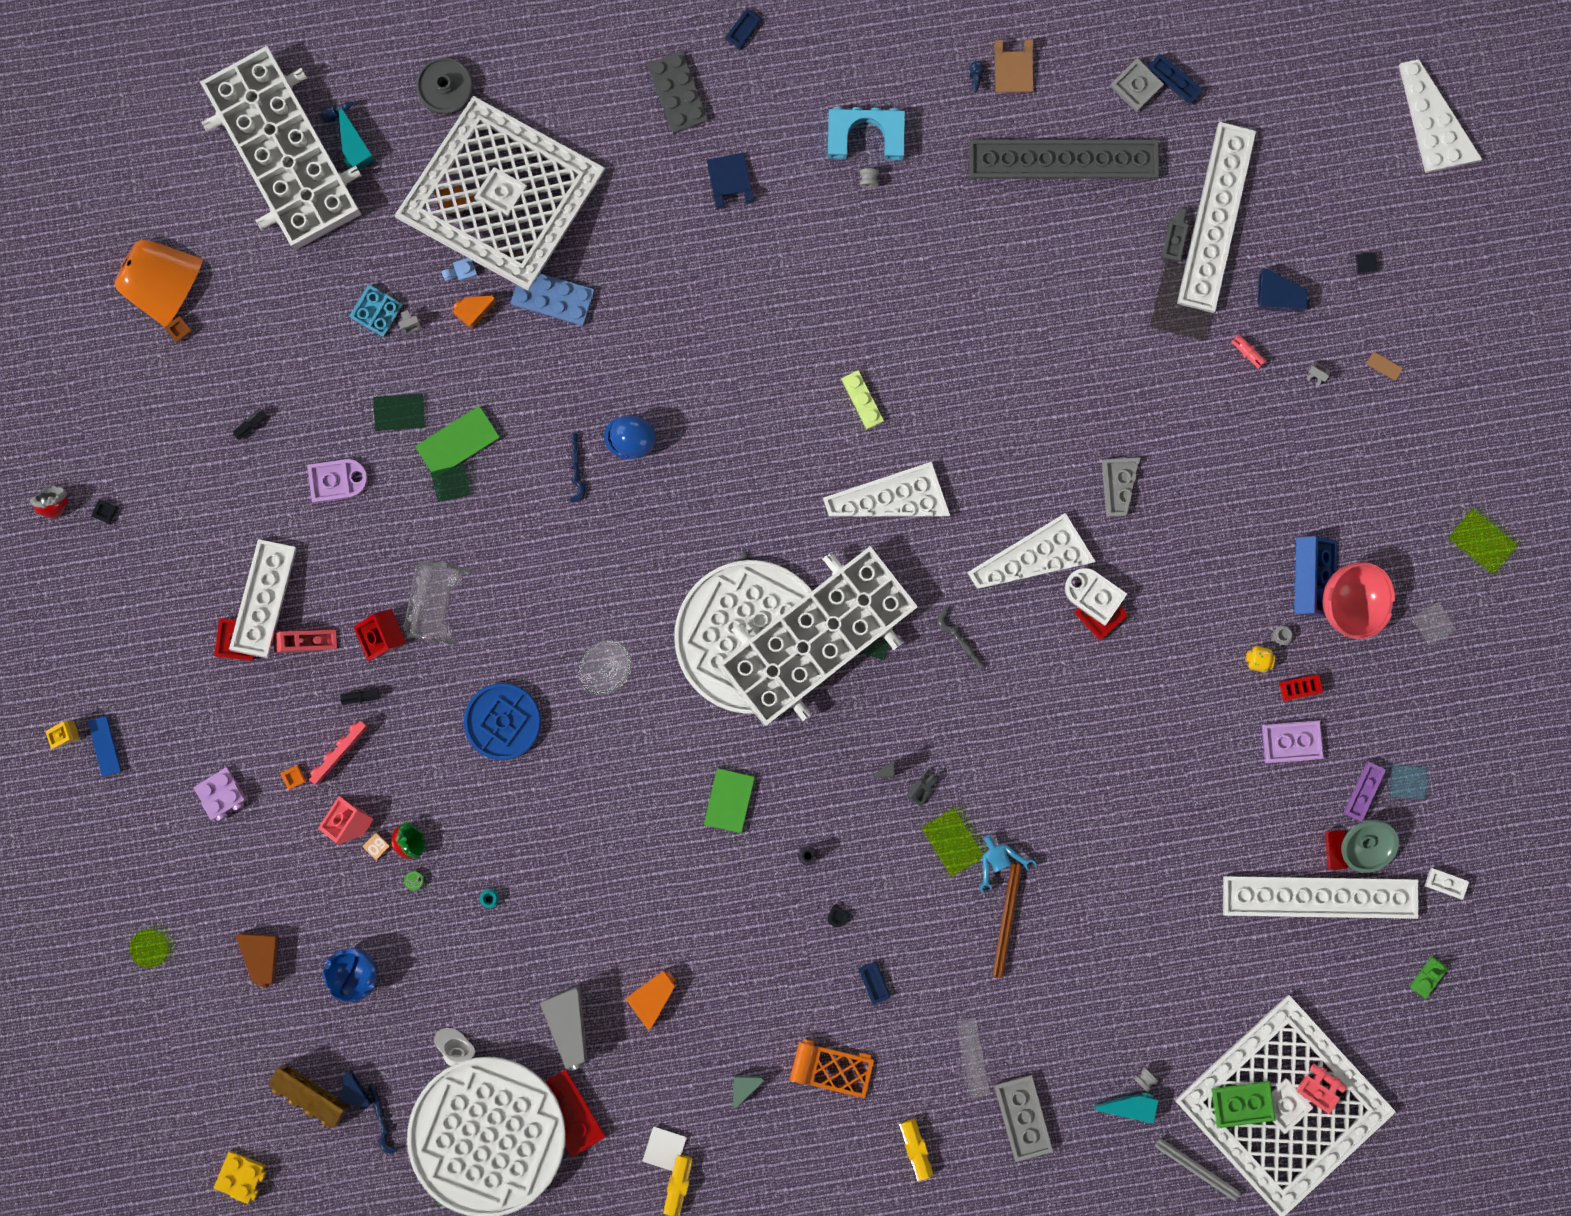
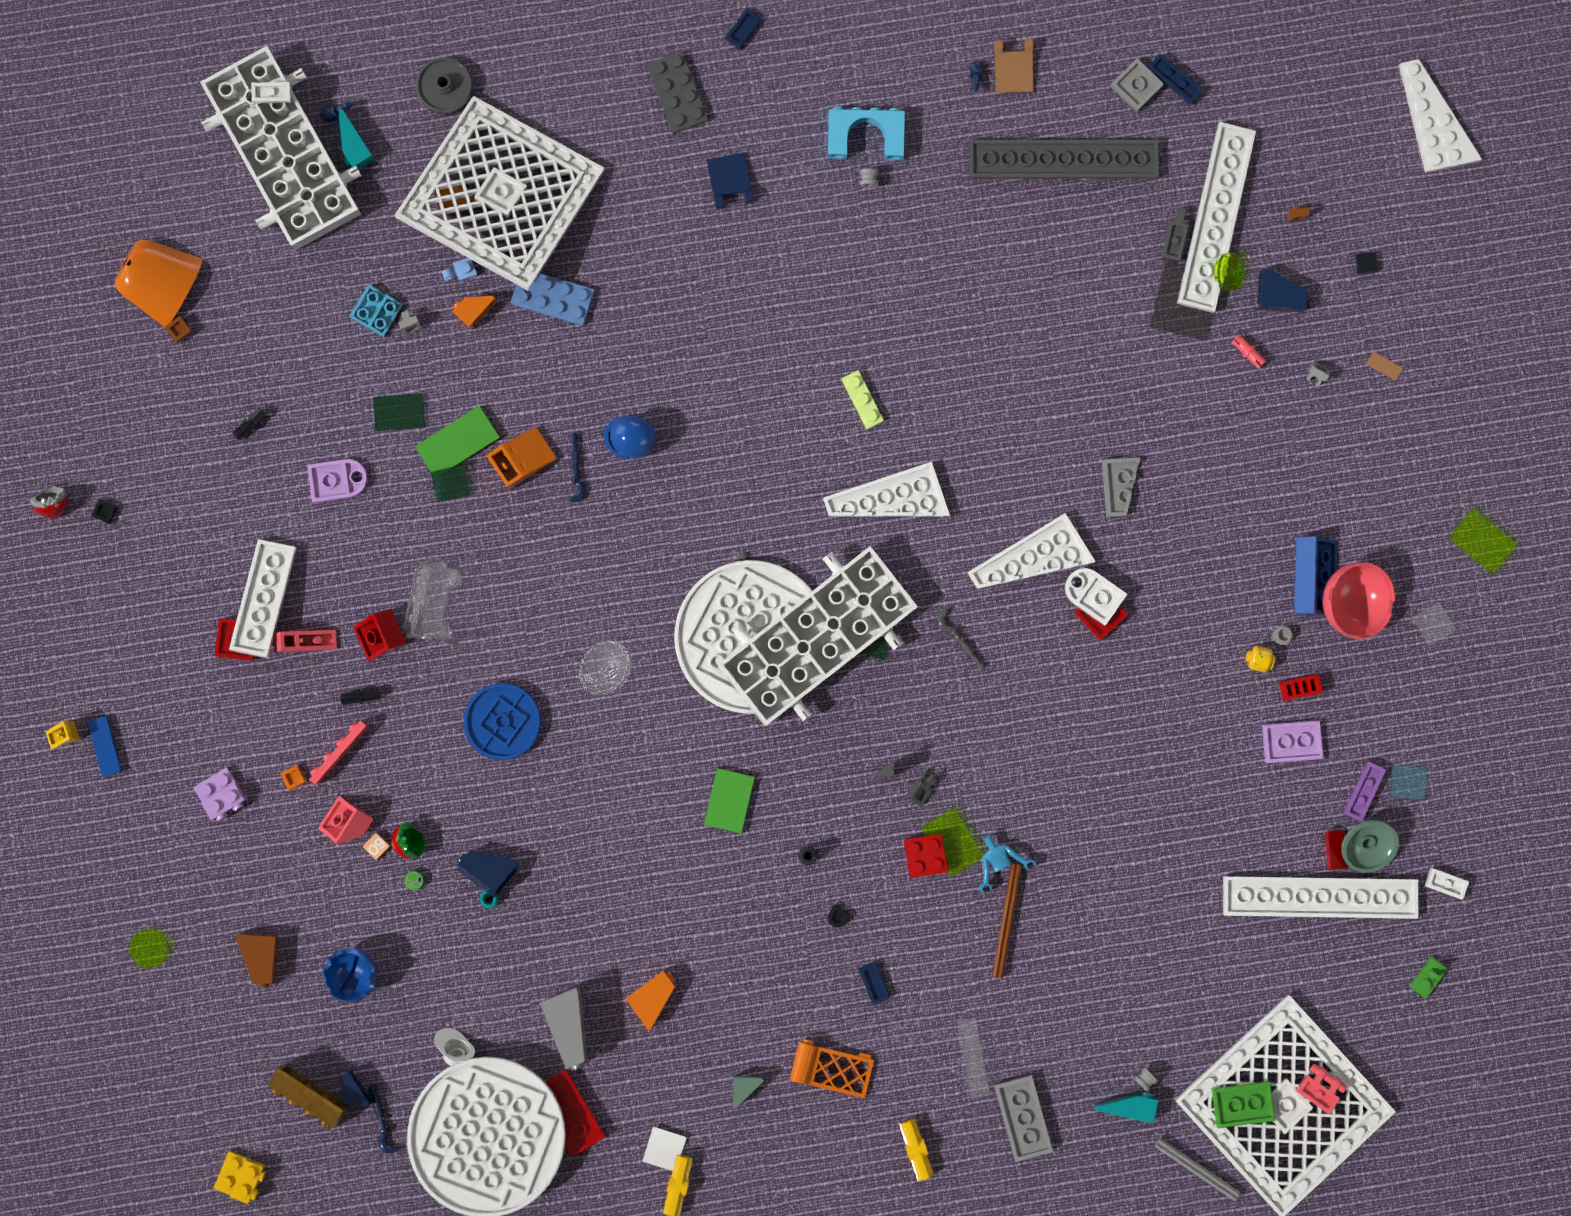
none -> white plate [251,82,291,104]
none -> dark blue slope [458,850,519,898]
none -> orange slope [486,427,557,490]
none -> red plate [903,833,949,878]
none -> clear neon green tile [1214,253,1244,291]
none -> dark orange plate [1286,206,1310,223]

